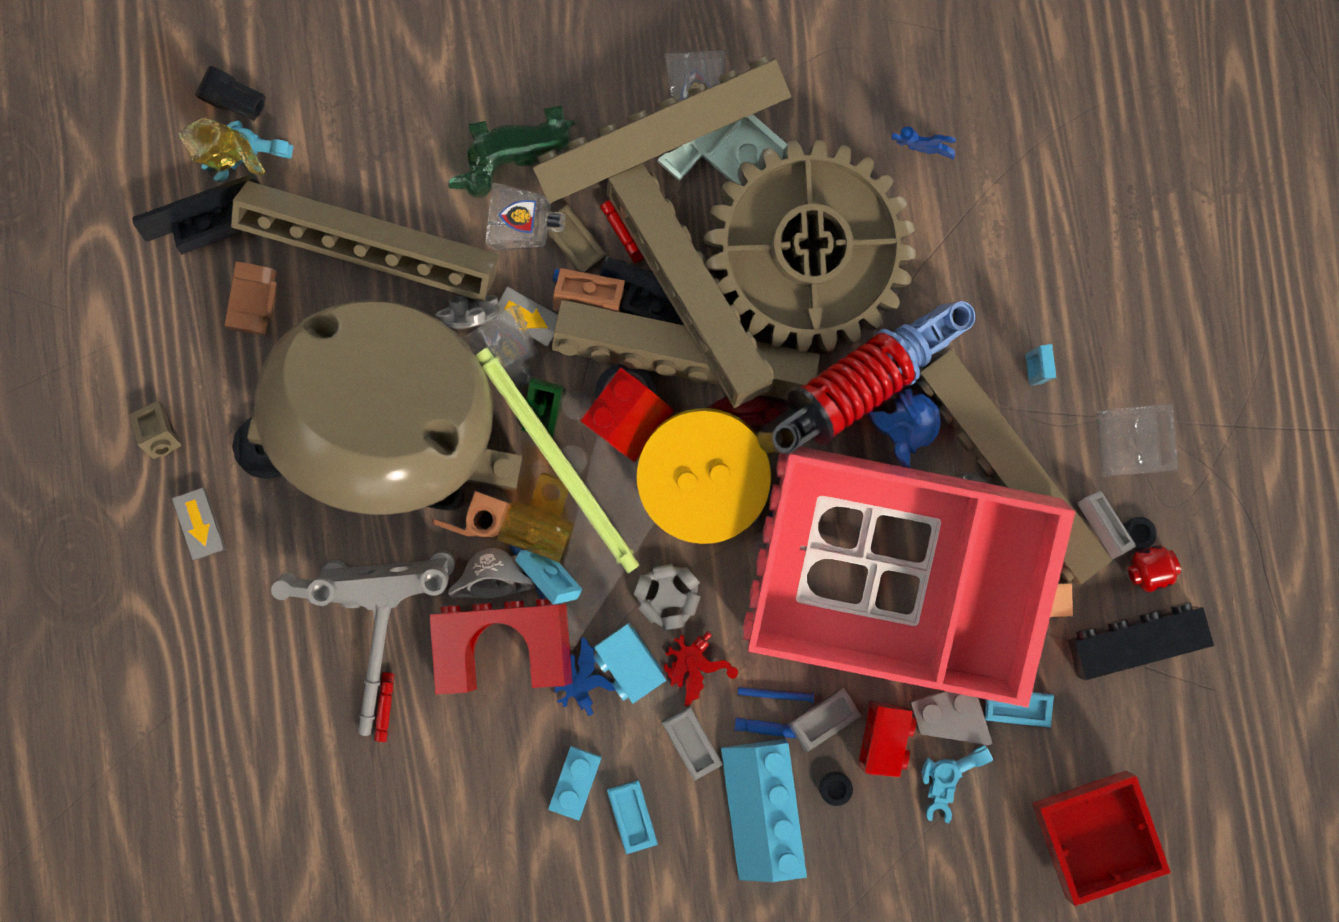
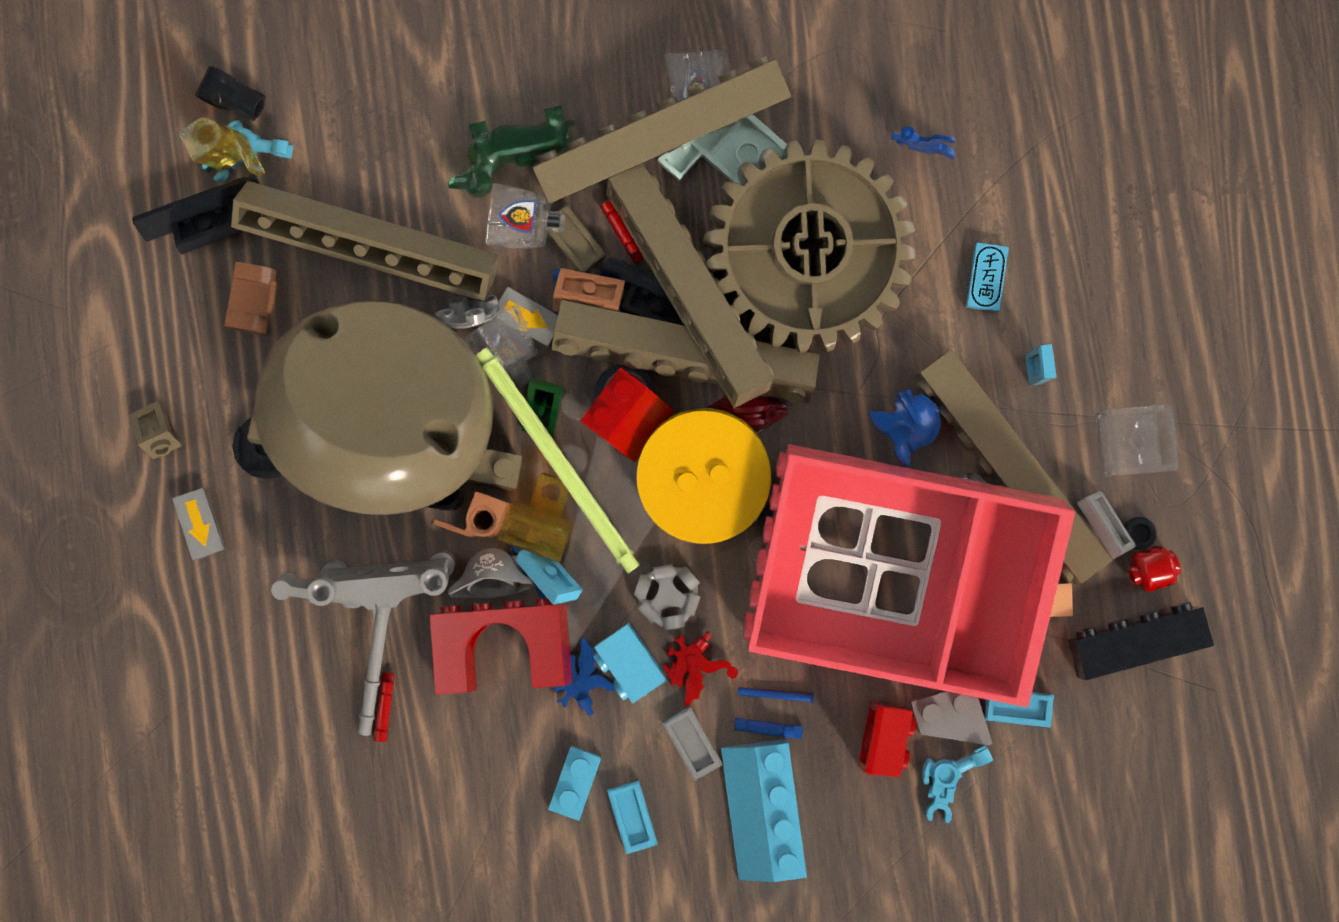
piece [758,301,975,454] -> none
light grey tile [788,688,862,752] -> none
black tile [819,771,853,806] -> none
red container [1032,770,1171,907] -> none
none -> medium azure tile [965,242,1009,313]

